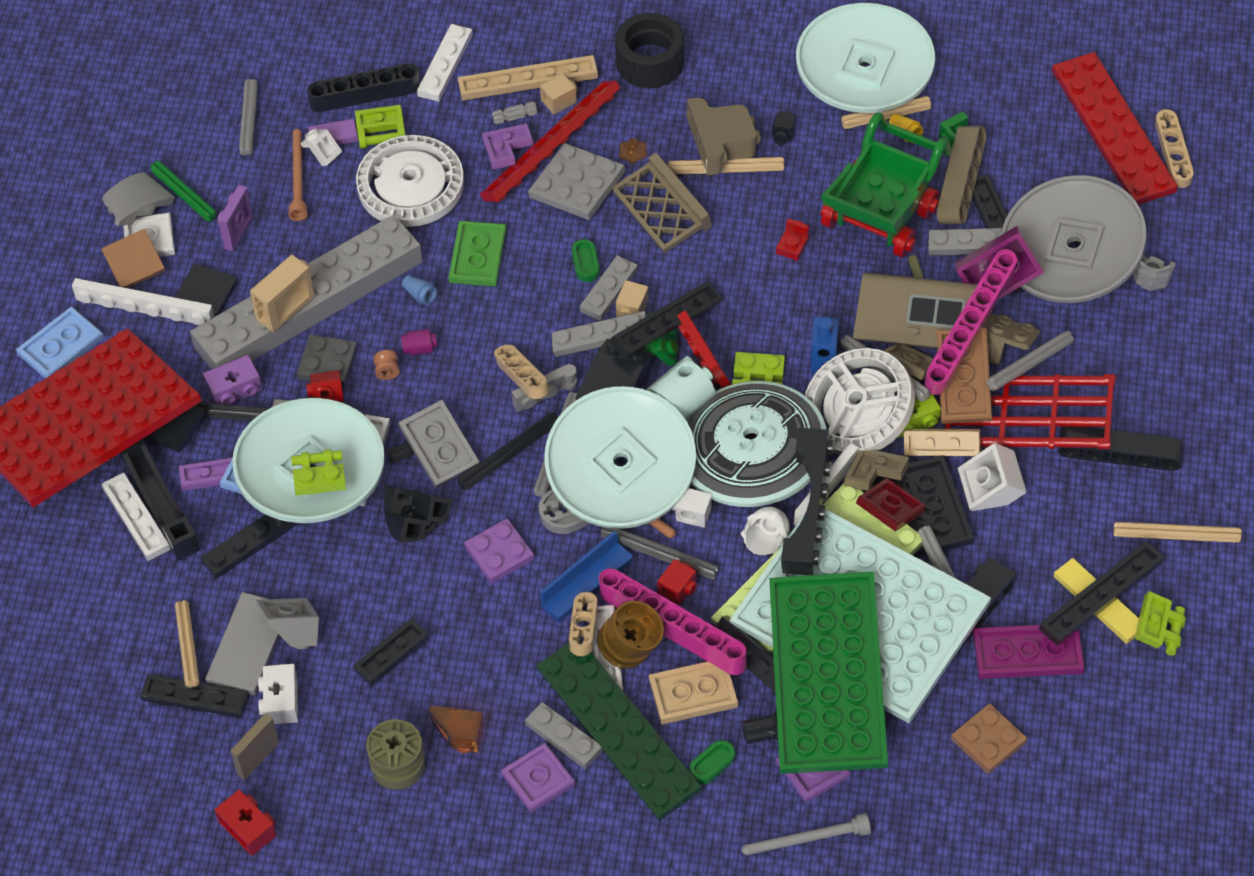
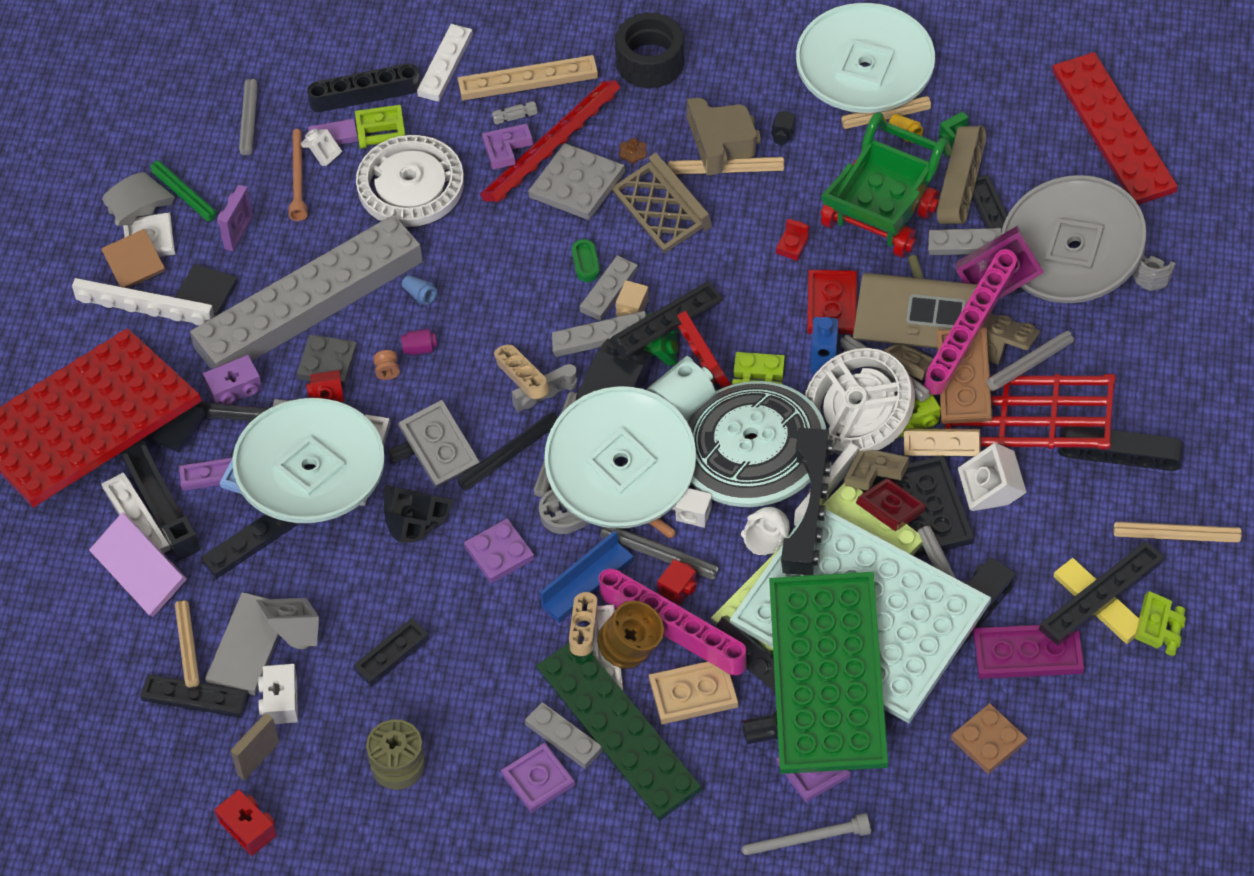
light blue tile [16,306,104,379] -> none
tan window [250,255,314,332] -> none
lime plate [291,449,346,496] -> none
clear orange slope [429,705,484,753] -> none
bright green tile [448,221,507,287] -> none
tan brick [540,73,577,115] -> none
green tile [689,740,735,785] -> none
tan beam [1155,109,1194,188] -> none
none -> lavender tile [89,512,187,617]
none -> red tile [807,270,857,335]

